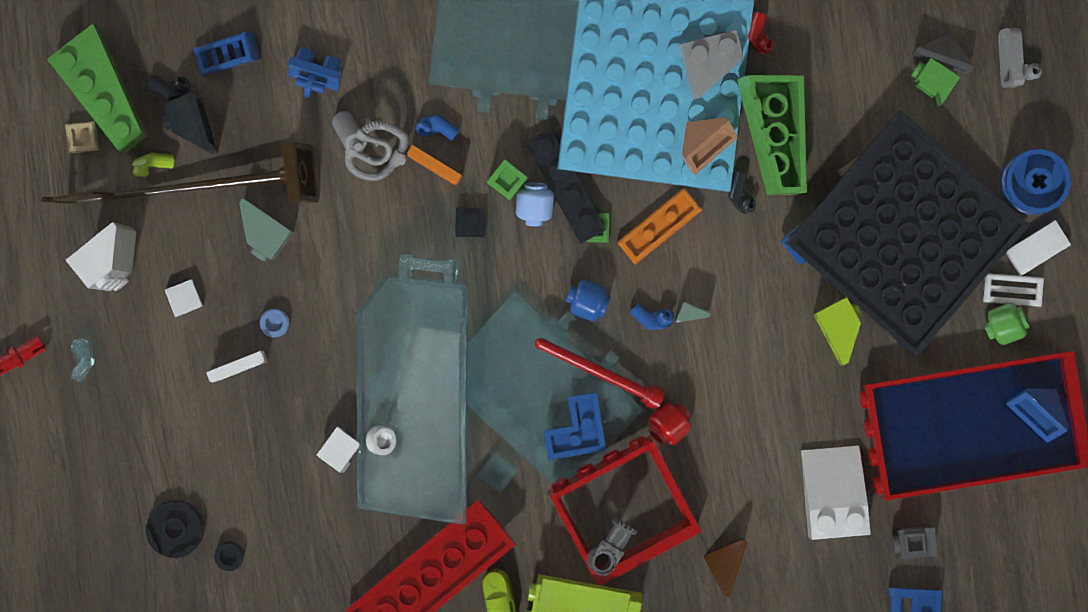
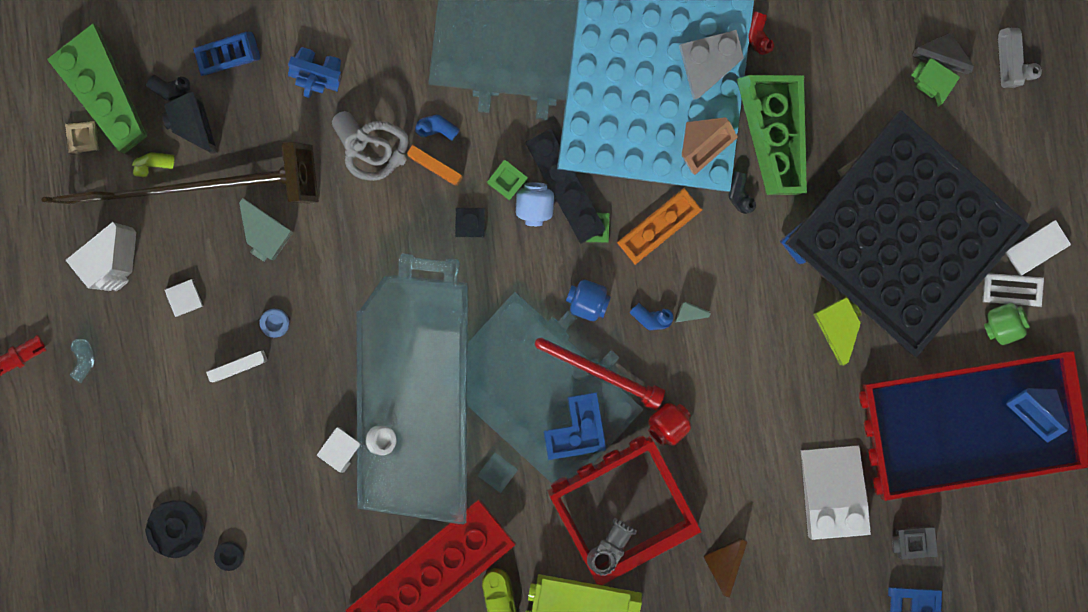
blue wheel [999,149,1071,215] -> none

